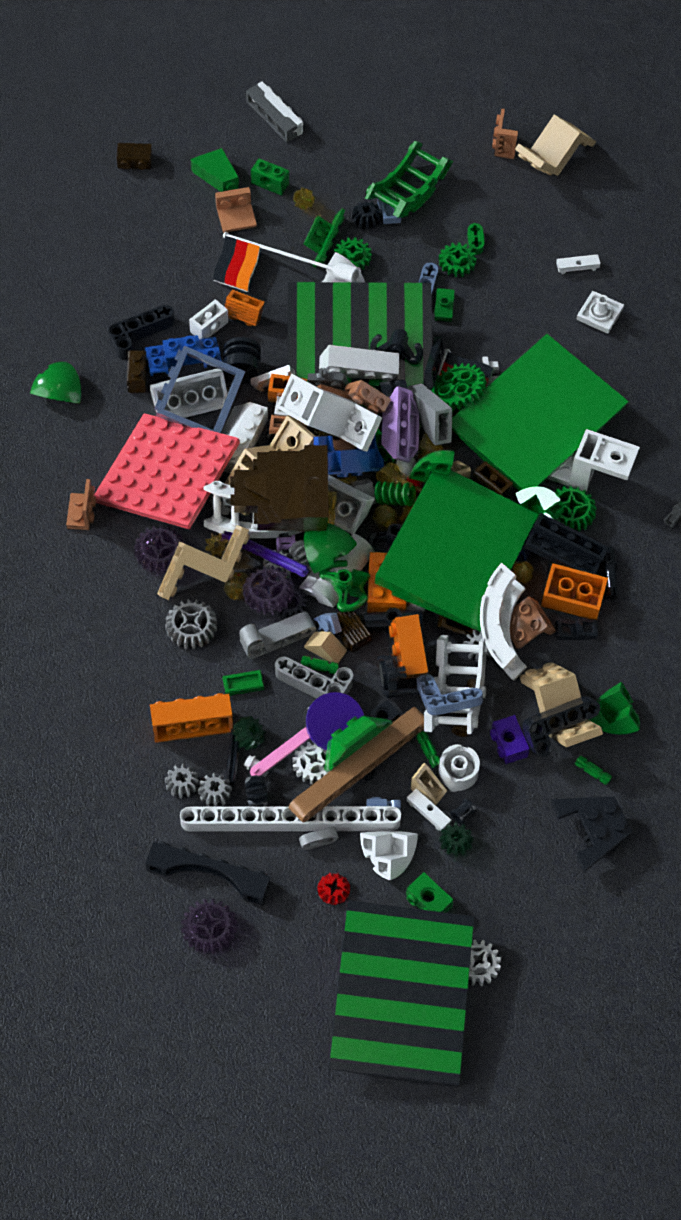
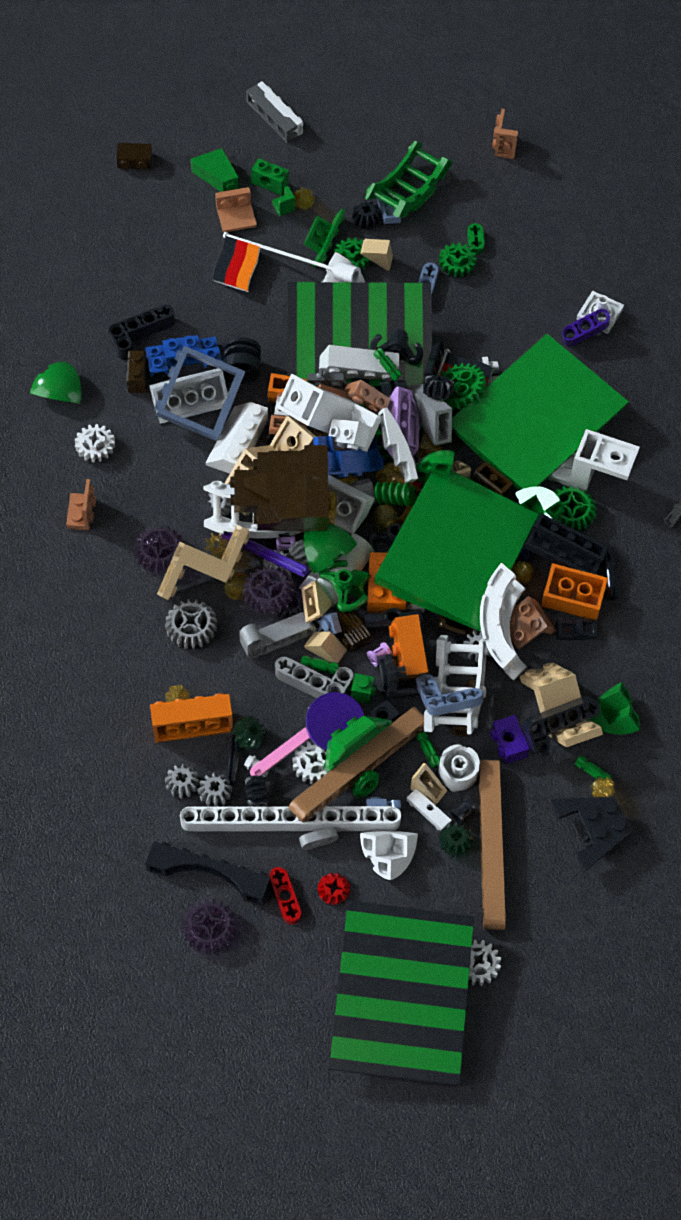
coral plate [94,413,240,530] -> none
white brick [189,299,228,339] -> none
green tile [222,670,264,696] -> none
orange brick [225,290,265,326] -> none
white piece [251,365,295,392] -> none
green brick [406,872,453,913] -> none
green plate [434,288,455,322] -> none
tan bracket [515,115,596,176] -> none
white piece [556,254,600,274] -> none
none -> white gear [75,424,115,462]
none -> clear yellow gear [165,685,189,702]
none -> red beam [269,867,301,925]
none -> green panel [272,186,295,216]
none -> tan slope [301,581,333,623]
none -> white brick [328,419,371,450]
none -> green brick [351,673,377,704]
none -> green gear [352,770,379,798]
none -> tan slope [360,239,393,271]
none -> lavender bush [367,642,392,667]
none -> green axle [373,348,402,381]
none -> white slope [378,408,418,483]
none -> black gear [423,374,454,400]
none -> medium nougat beam [478,760,505,930]
none -> dark purple beam [562,309,610,346]
none -> clear yellow gear [591,777,616,797]

